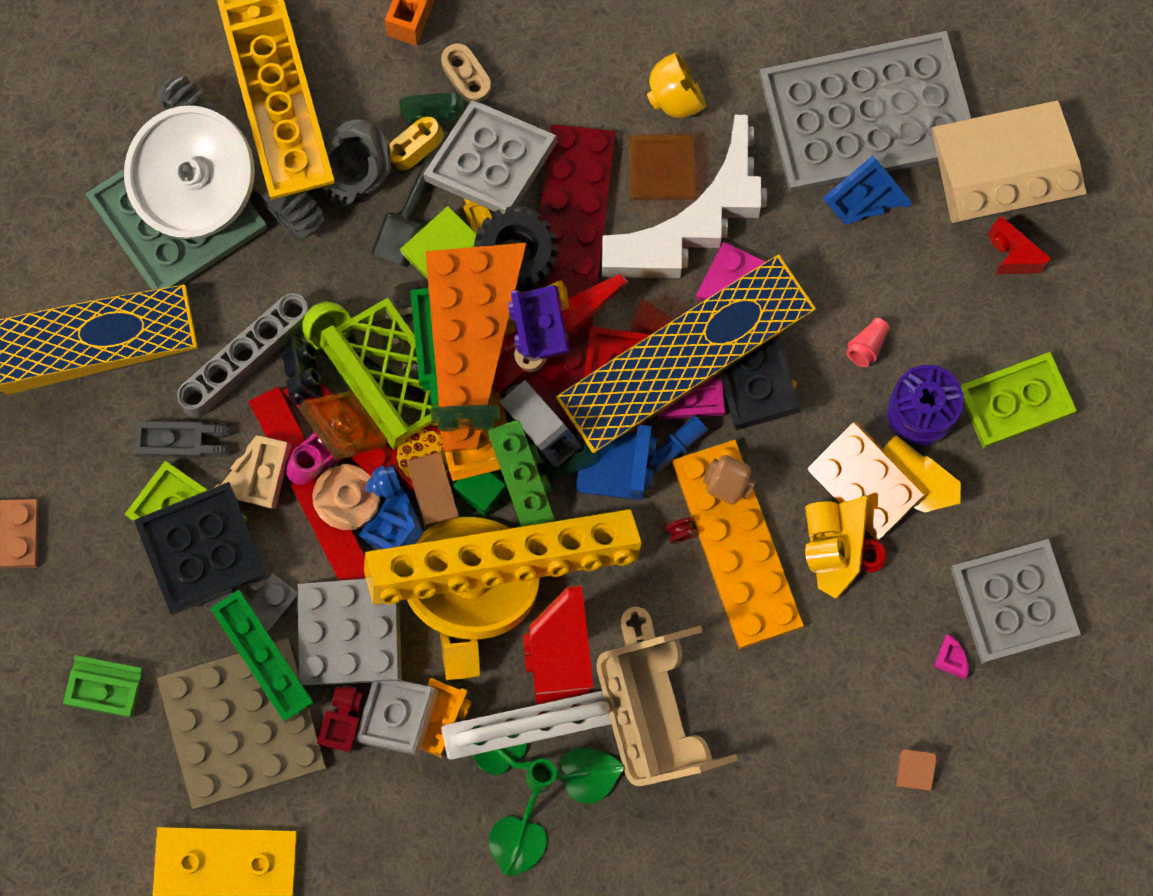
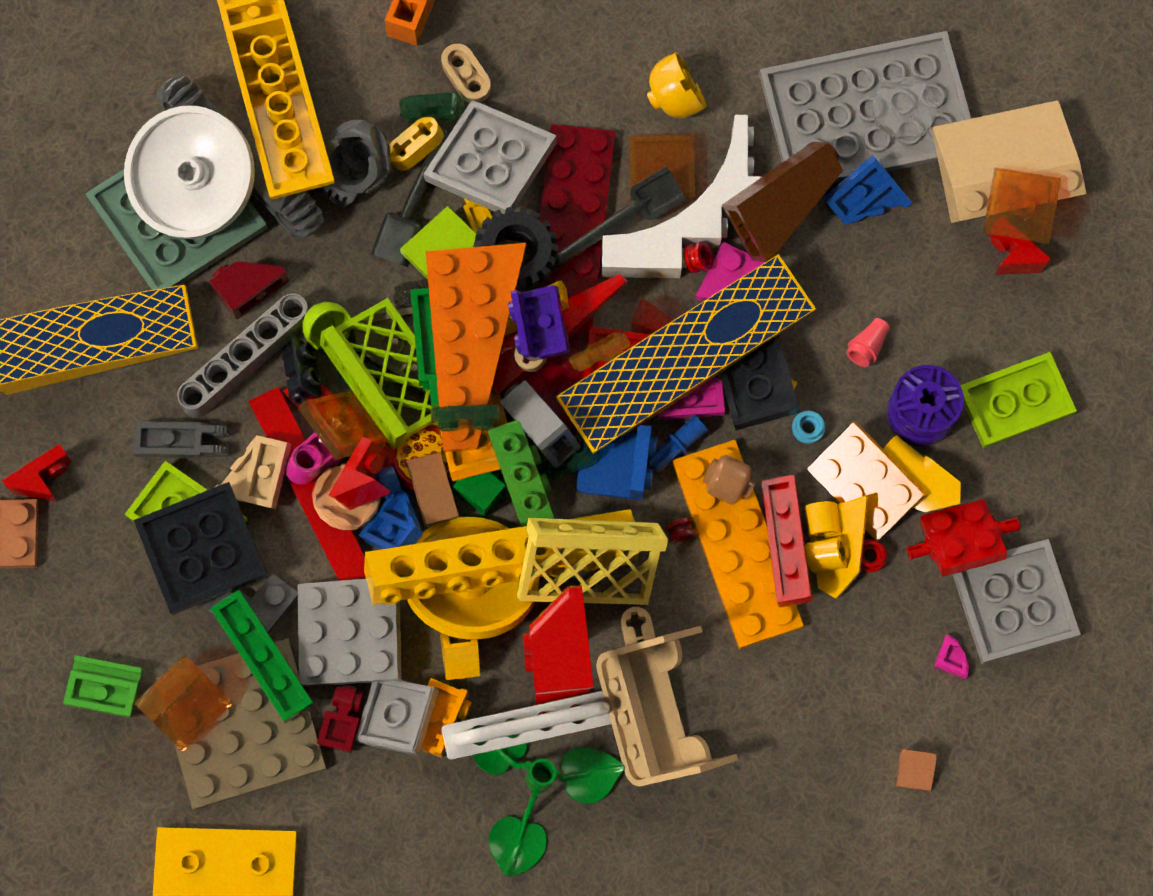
none -> red slope [2,444,72,502]
none -> clear orange slope [134,655,232,752]
none -> dark red slope [209,261,289,320]
none -> red slope [329,436,390,510]
none -> light yellow fence [517,518,668,605]
none -> pearl dark grey piece [555,166,687,266]
none -> clear yellow plate [569,332,631,371]
none -> red bush [684,241,713,274]
none -> reddish brown slope [722,142,843,262]
none -> plate [761,475,813,608]
none -> medium azure plate [792,411,826,444]
none -> red plate [906,499,1020,577]
none -> clear orange plate [983,167,1061,244]

